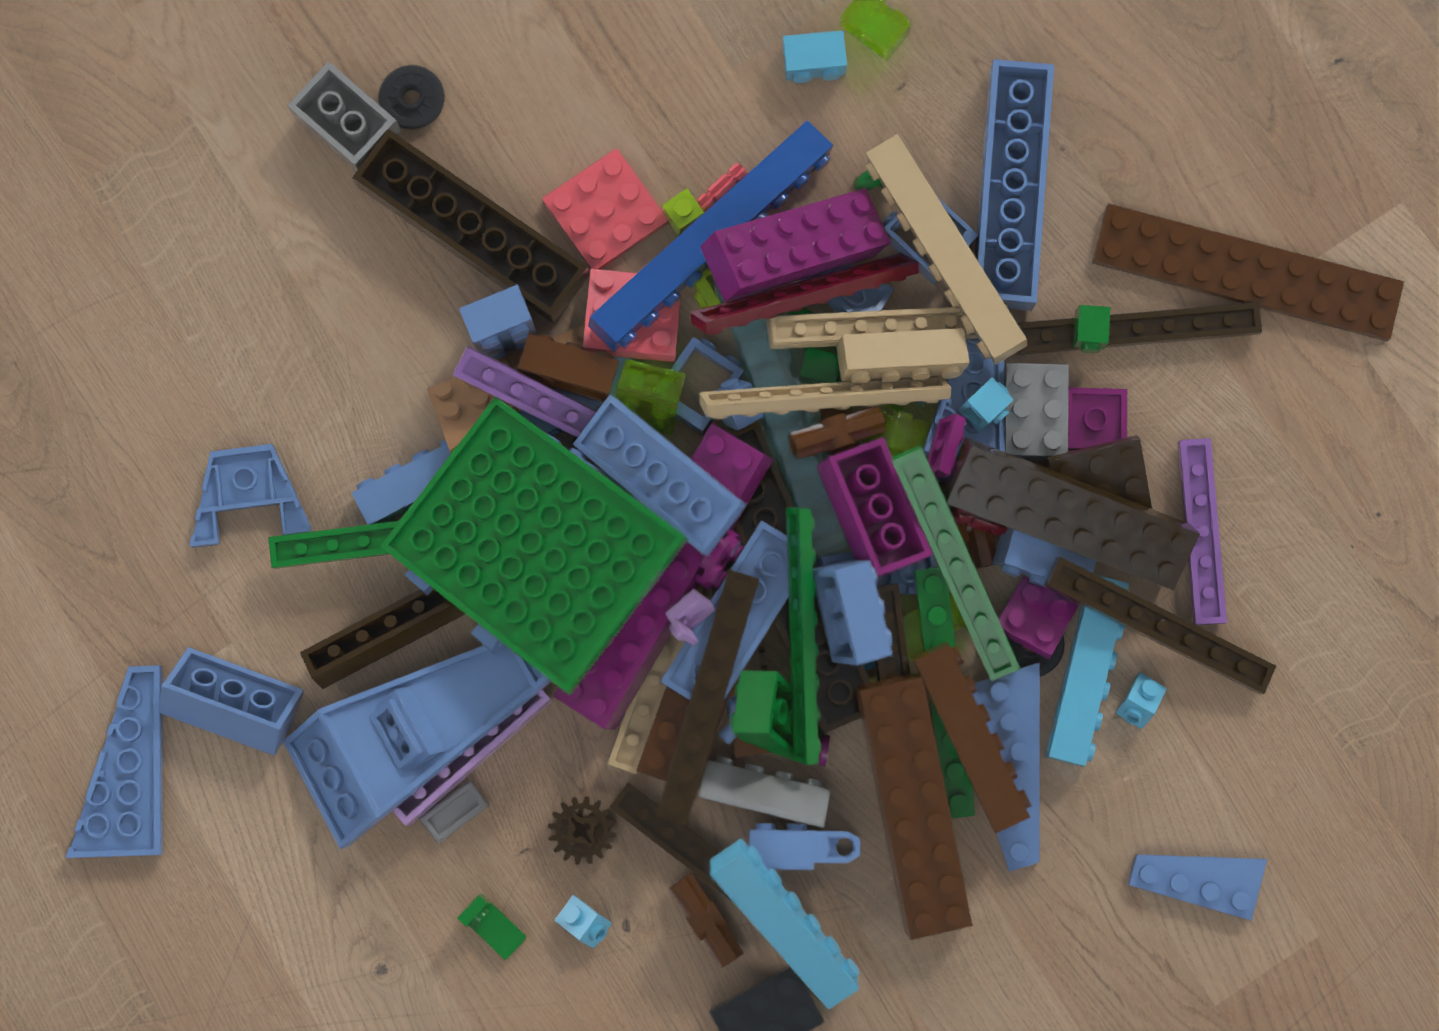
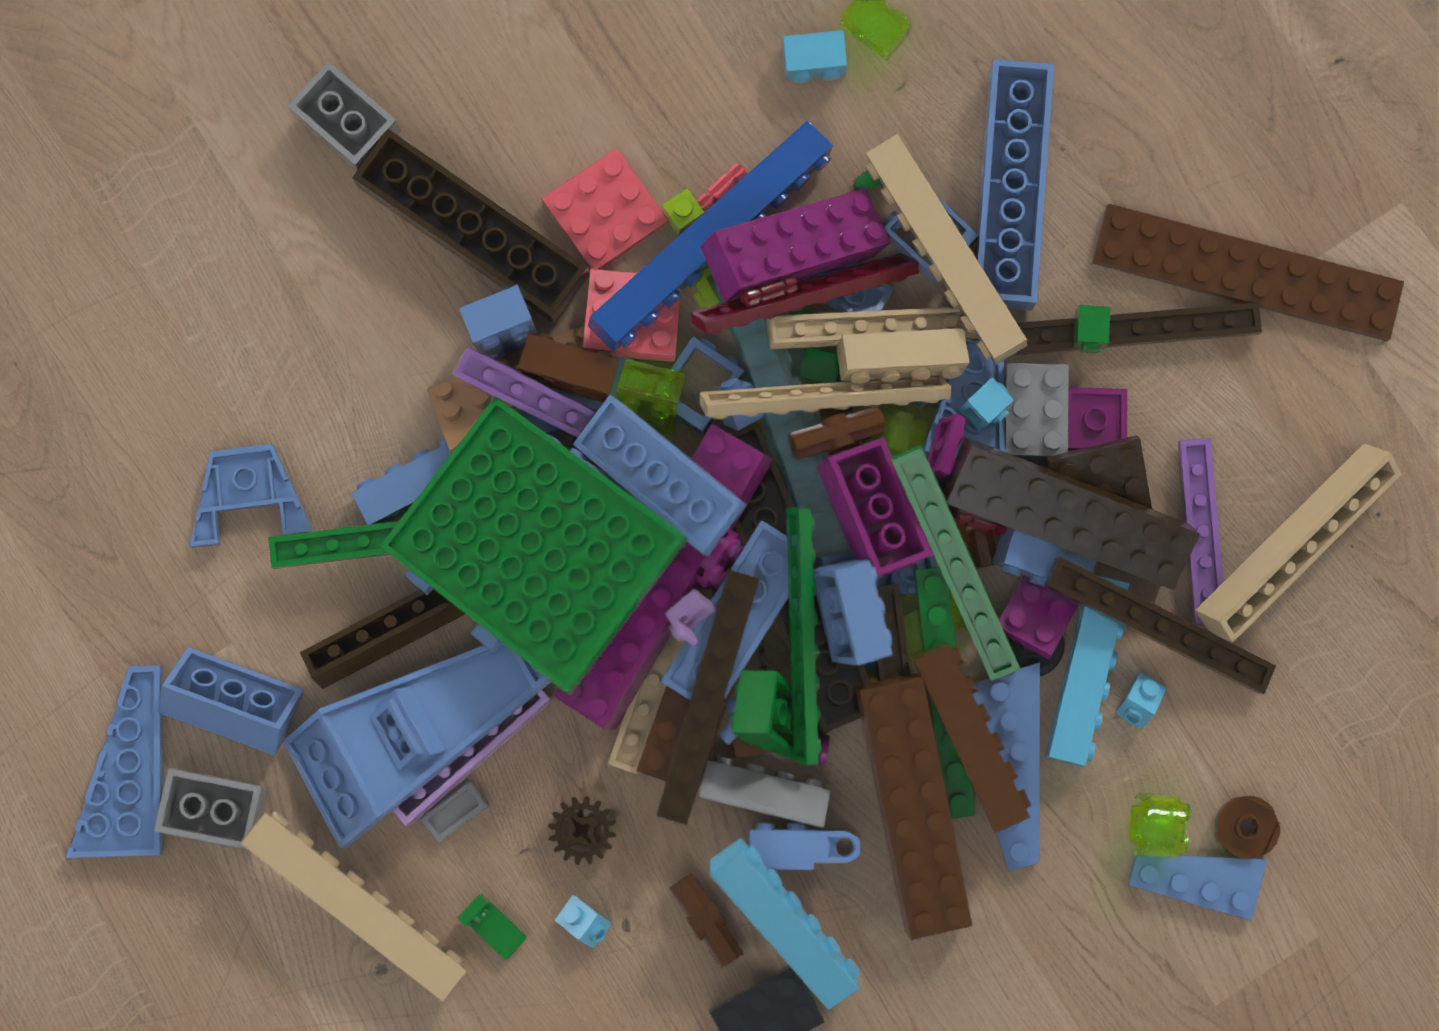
black wheel [378,65,445,130] -> none
dark brown plate [609,782,736,905] -> none
none -> light grey brick [154,768,269,850]
none -> tan brick [240,811,467,1002]
none -> dark red axle [740,276,798,308]
none -> clear neon green brick [1129,793,1191,859]
none -> tan brick [1195,443,1402,643]
none -> reddish brown plate [1215,796,1280,859]

